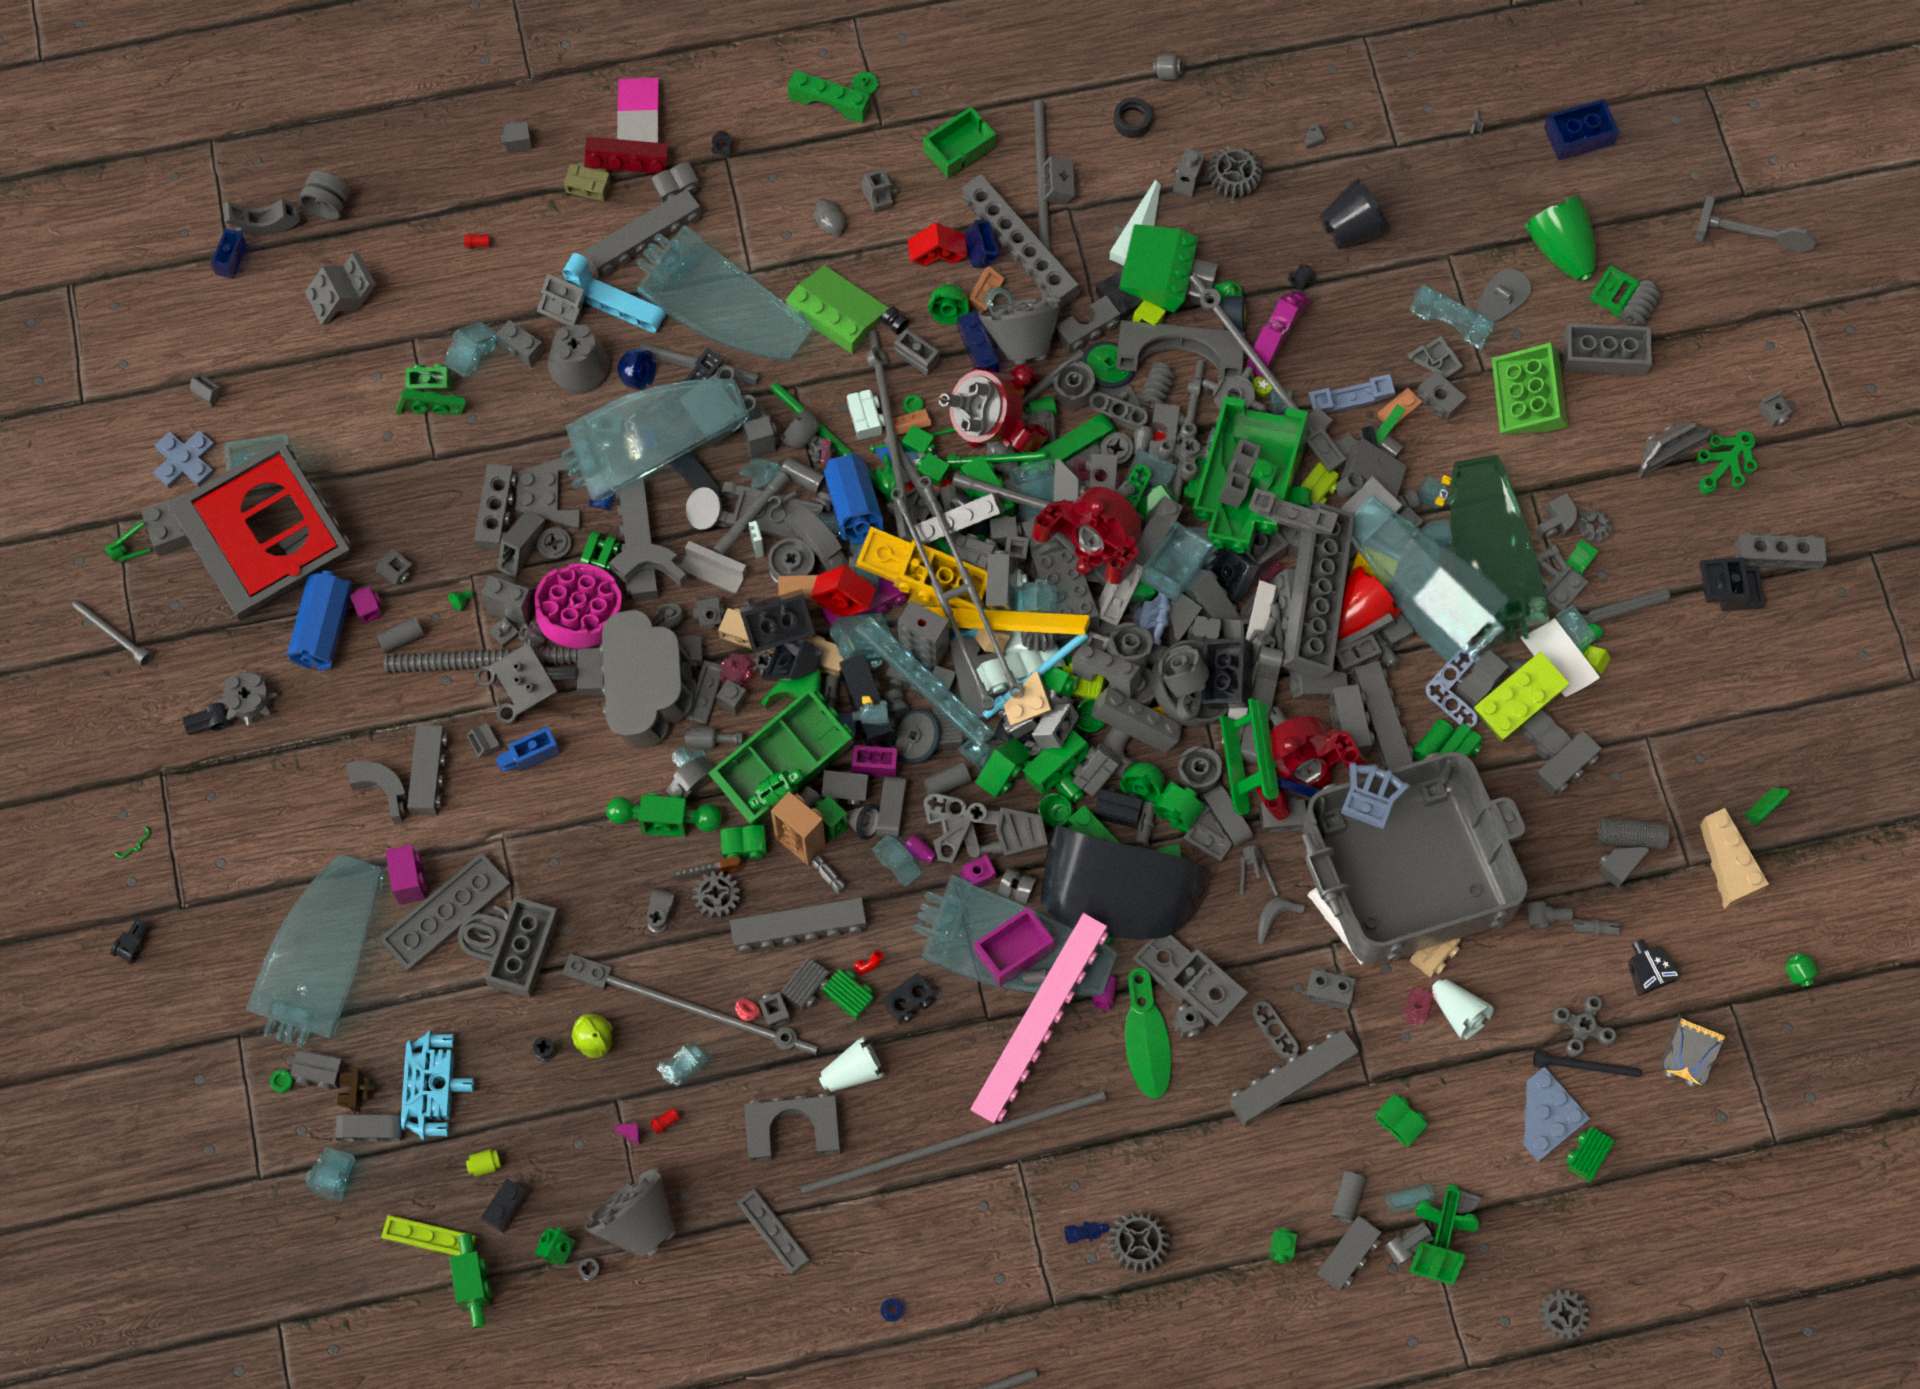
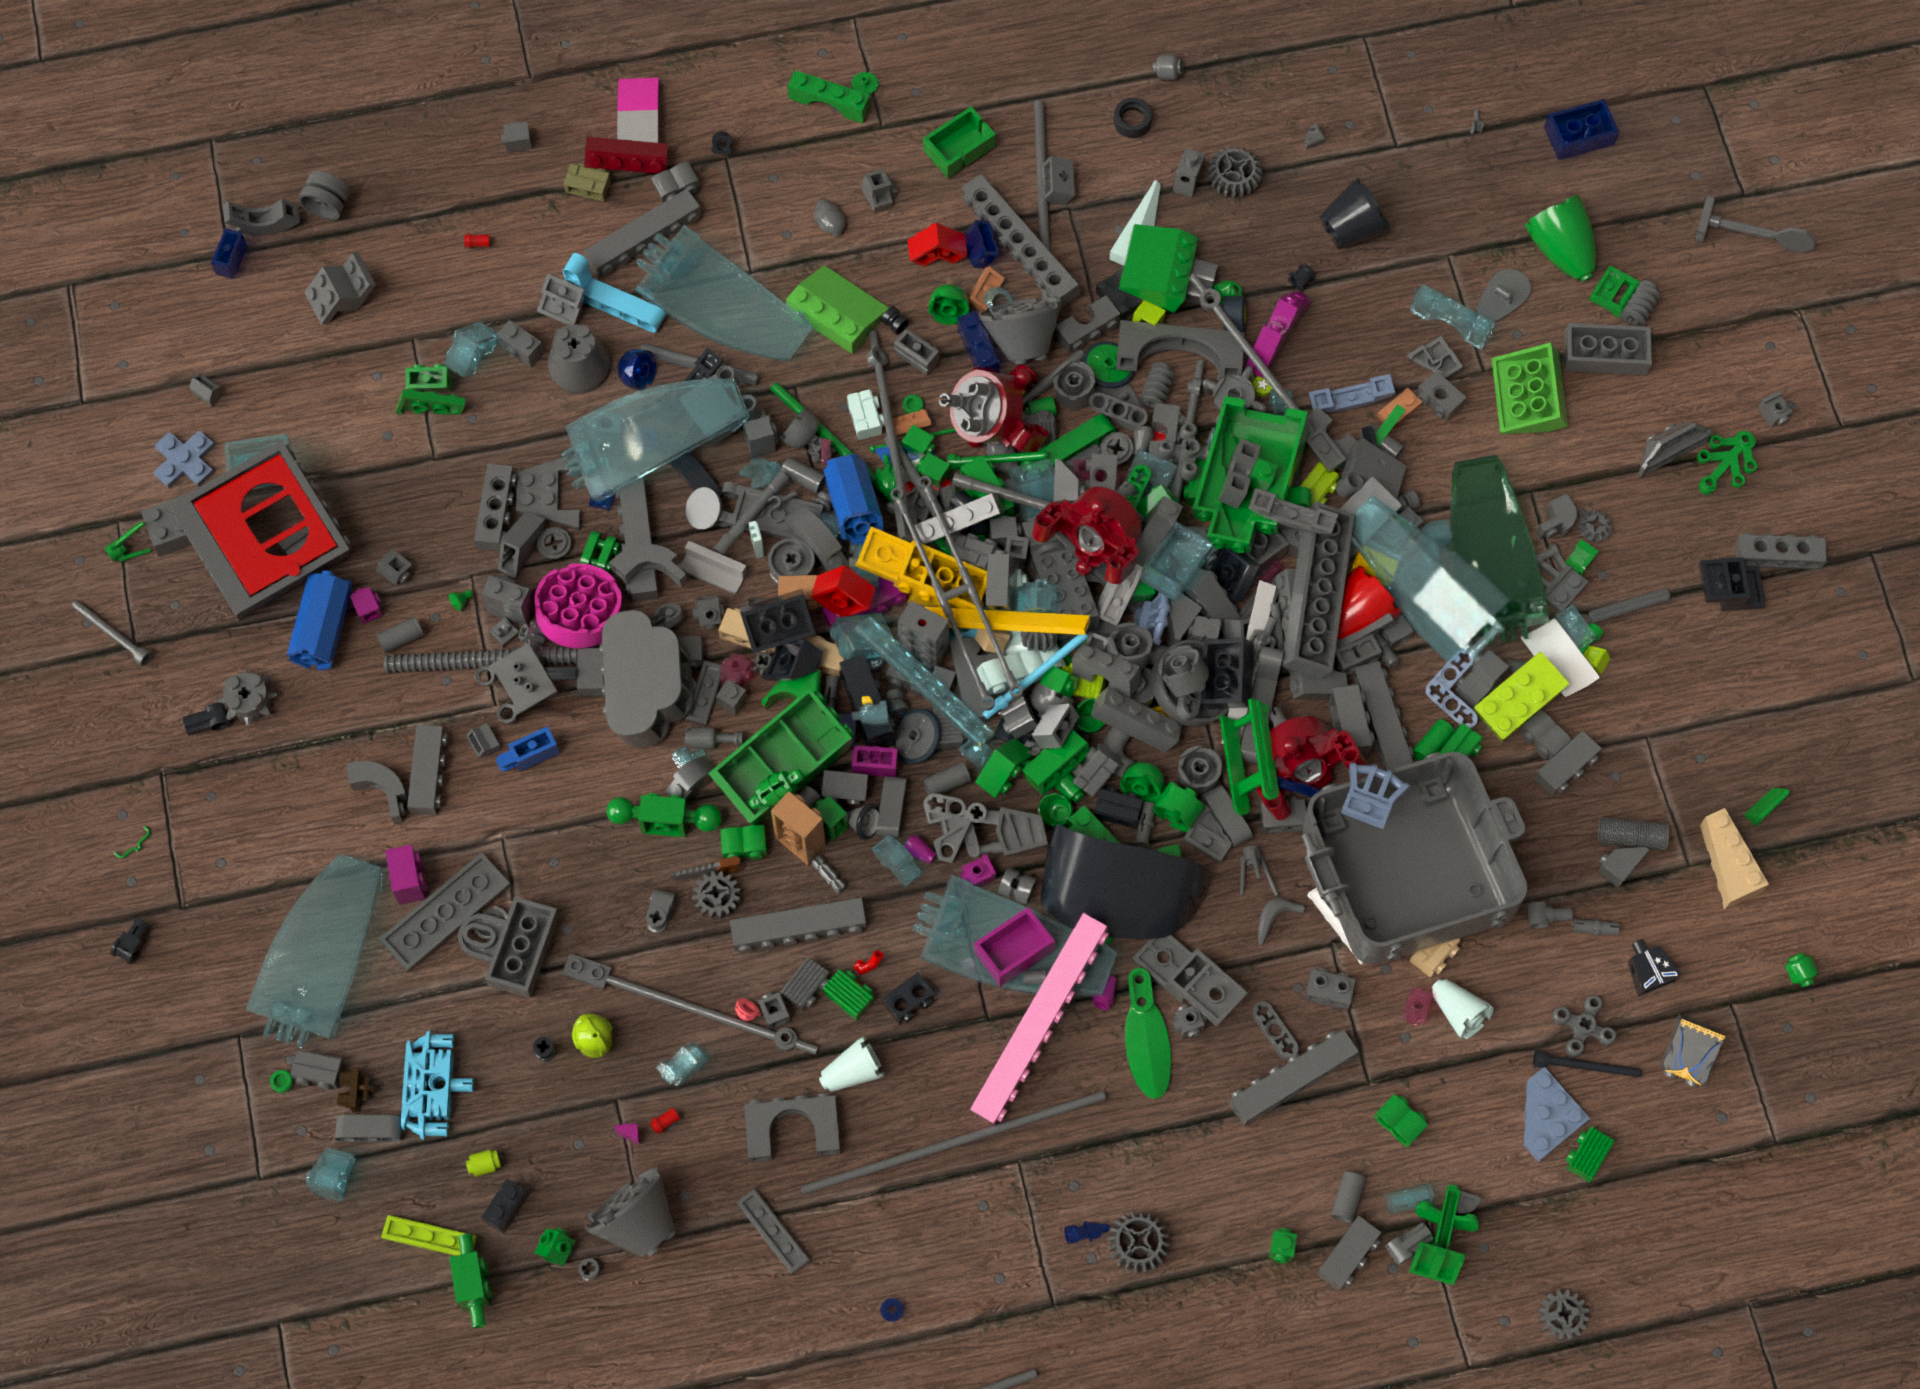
tan wing [1003,671,1052,727] -> none
clear light blue piece [1417,475,1454,508] -> none

